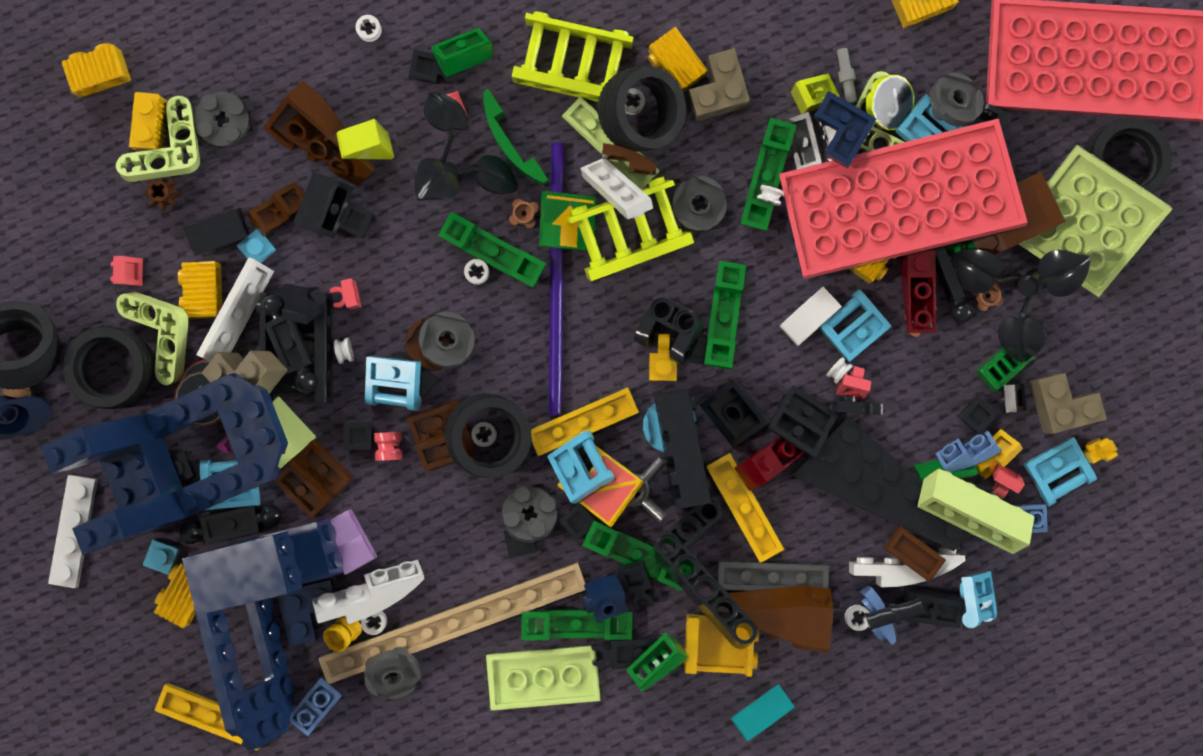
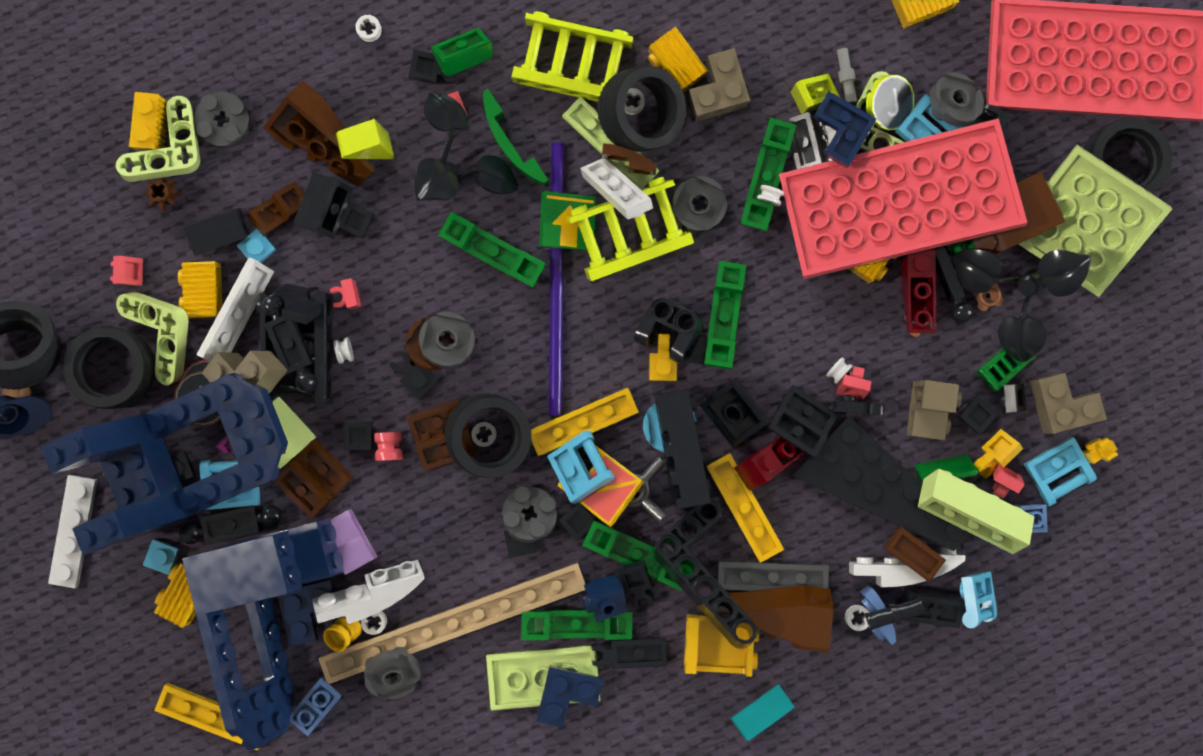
yellow brick [62,43,131,98] -> none
medium azure plate [365,356,421,411] -> none
white bush [464,259,489,285] -> none
nougat plate [509,199,539,229] -> none
green slope [626,632,689,691] -> none
white slope [780,287,842,346] -> none
medium azure plate [819,289,891,362] -> none
medium blue slope [936,430,1002,472] -> none
none -> dark blue plate [537,665,603,727]
none -> dark tan brick [906,380,962,440]

